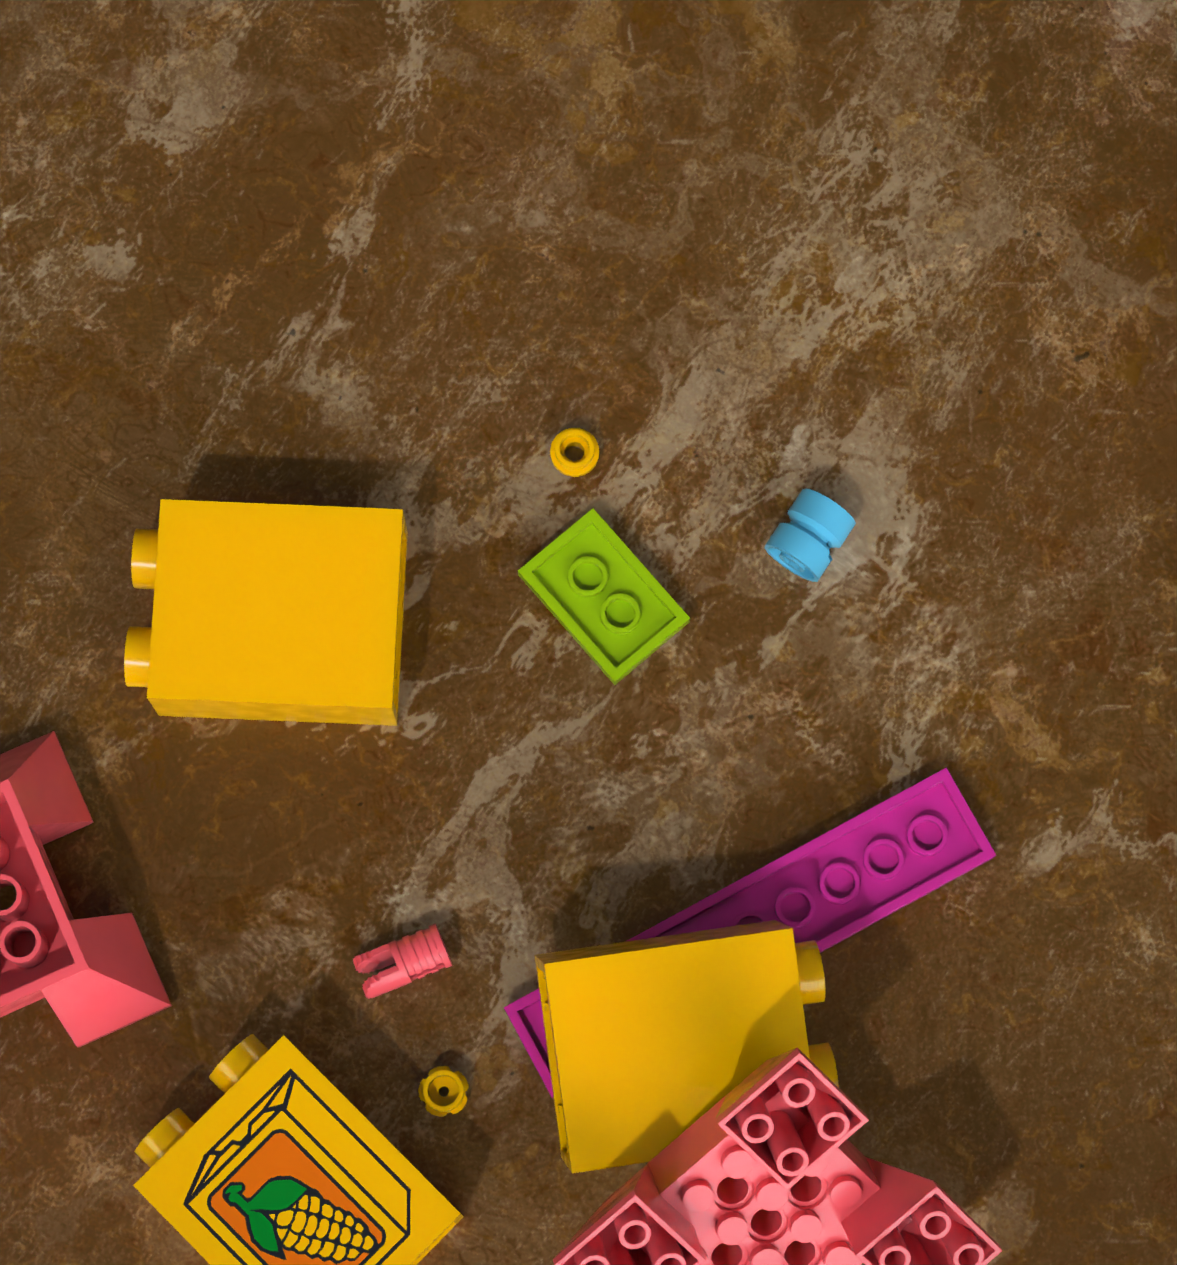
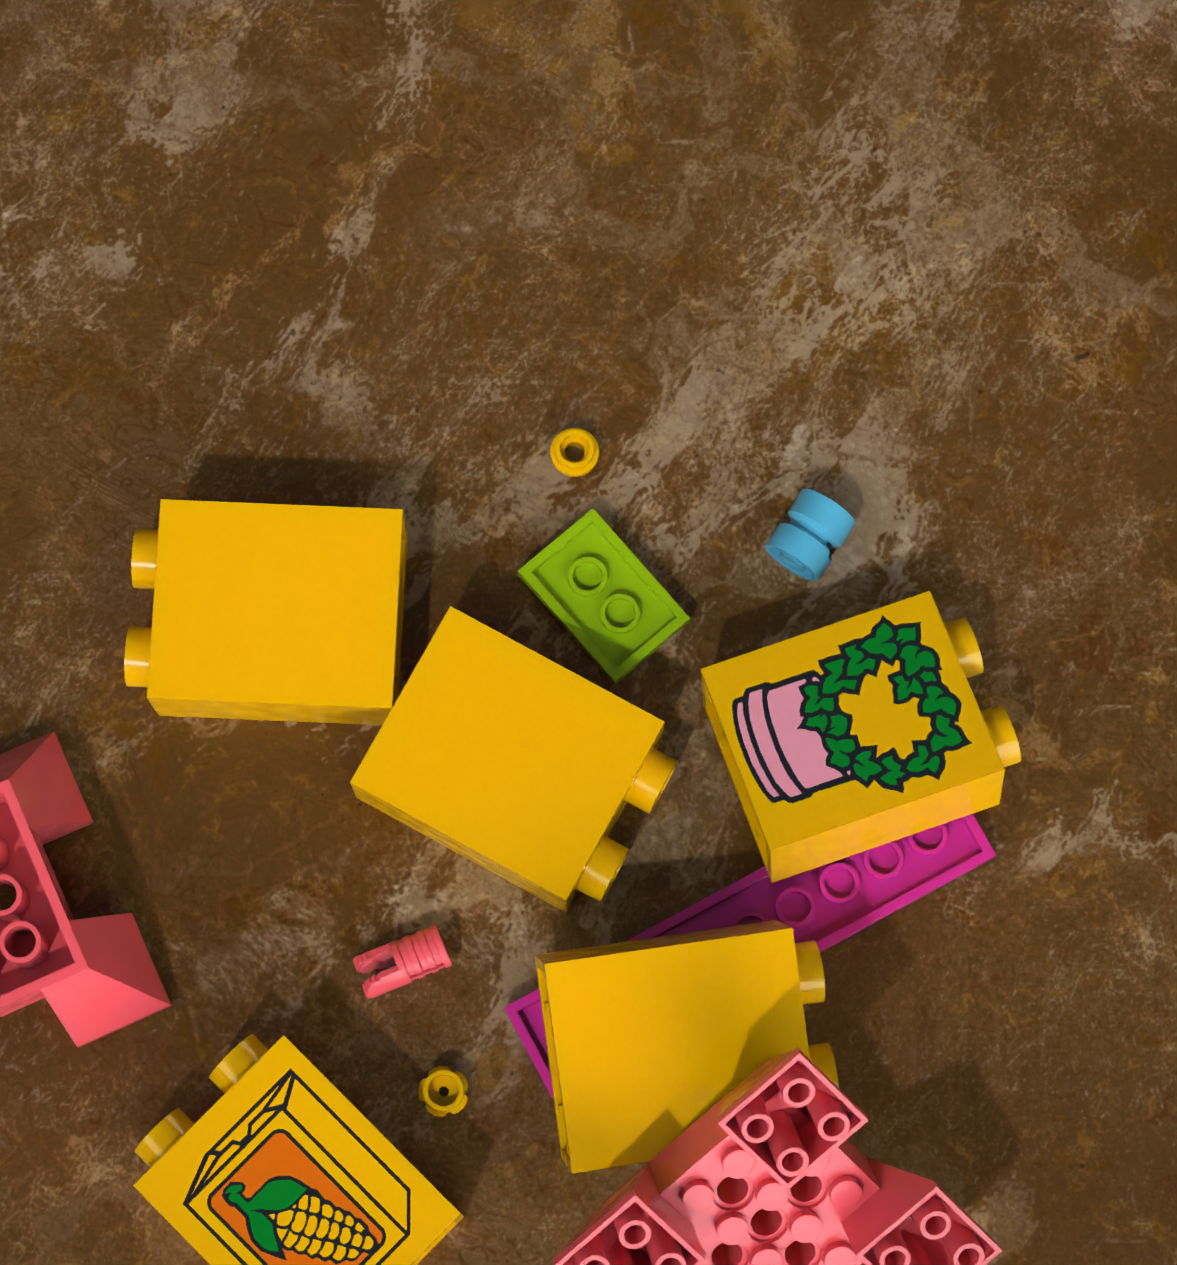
none -> yellow brick [350,606,678,913]
none -> yellow brick [701,591,1021,883]

